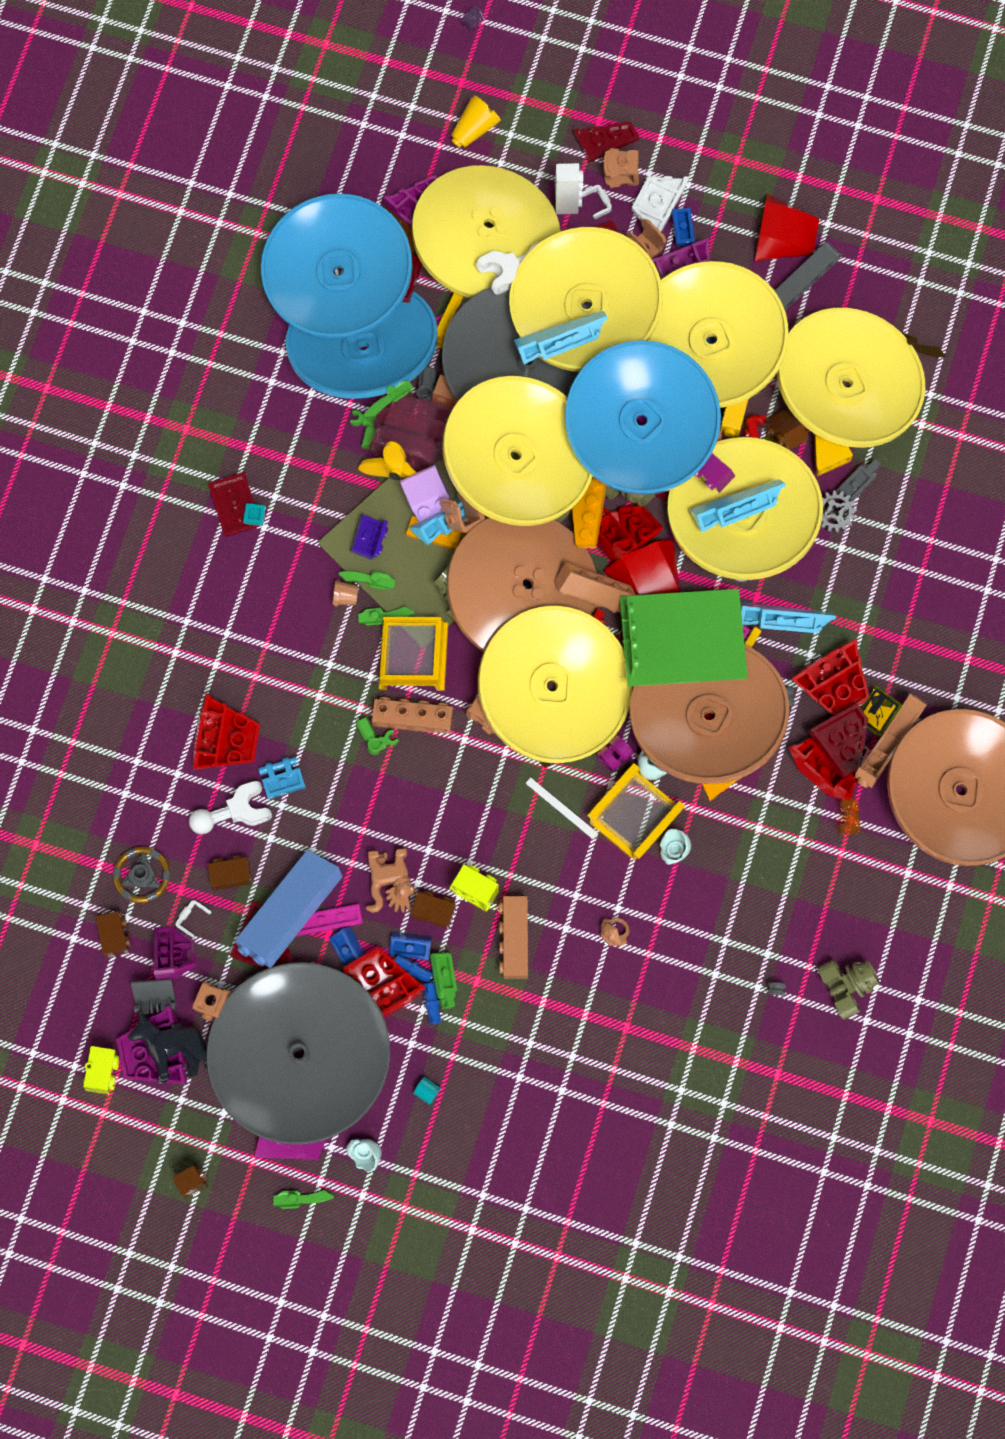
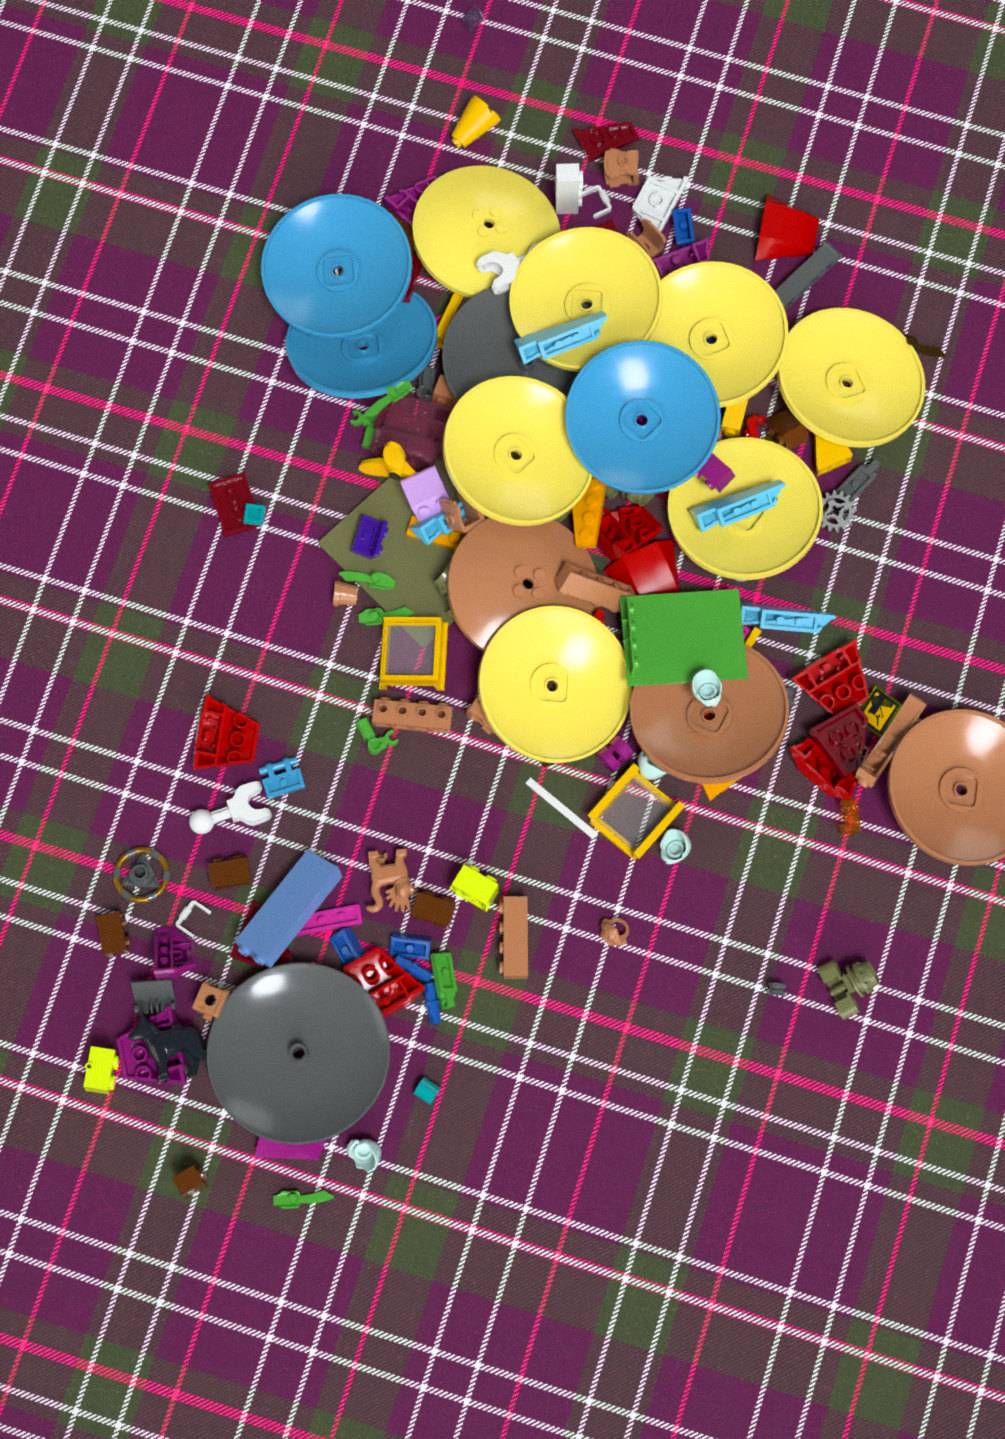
none -> light aqua hair [691,669,722,707]

